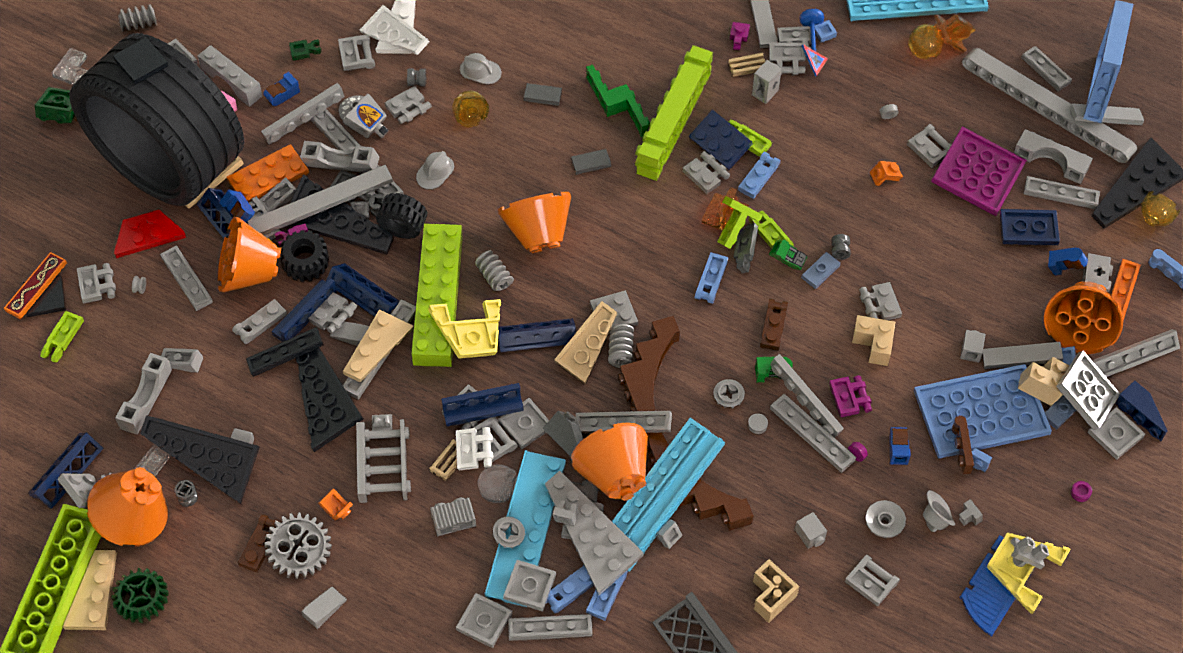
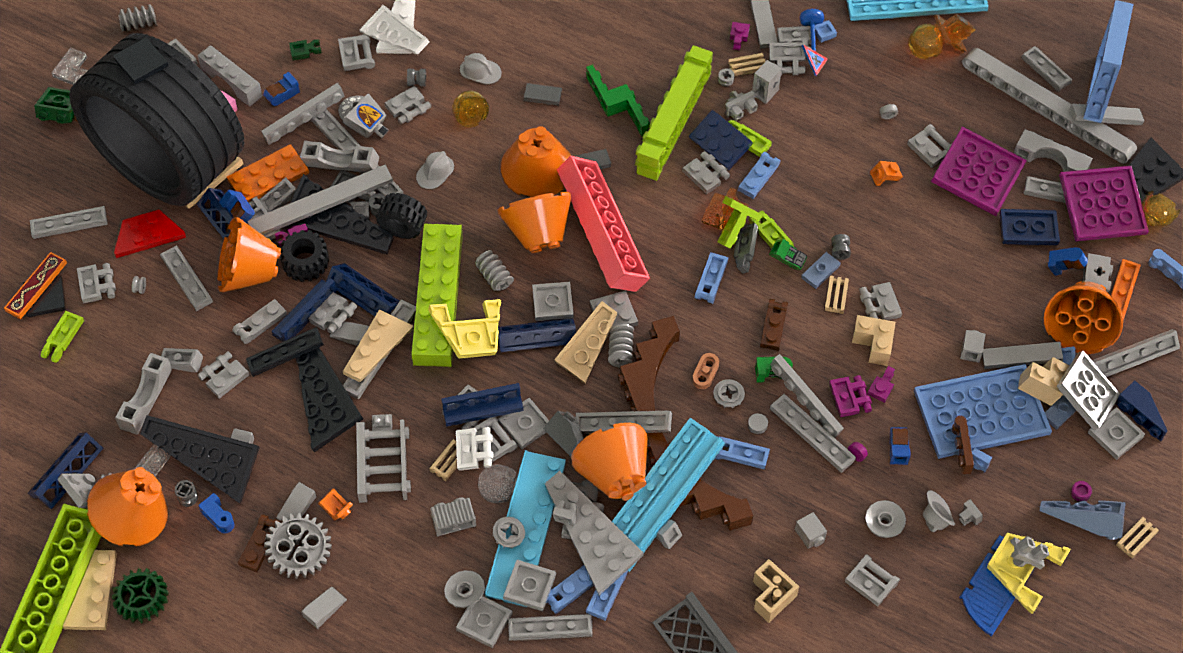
none -> light grey tile [30,206,108,239]
none -> light grey plate [197,351,249,399]
none -> blue leg [198,493,235,533]
none -> light grey slope [276,482,316,522]
none -> light grey dish [444,570,485,608]
none -> orange cone [501,126,571,197]
none -> light grey plate [532,282,574,321]
none -> coral brick [557,156,650,292]
none -> nougat plate [692,353,719,389]
none -> medium blue plate [715,436,770,470]
none -> light grey bush [718,69,734,87]
none -> light grey hips [724,90,758,121]
none -> tan tile [825,276,849,314]
none -> magenta plate [867,366,895,403]
none -> sand blue wedge [1040,501,1126,540]
none -> magenta tile [1059,166,1149,241]
none -> tan tile [1116,517,1159,558]

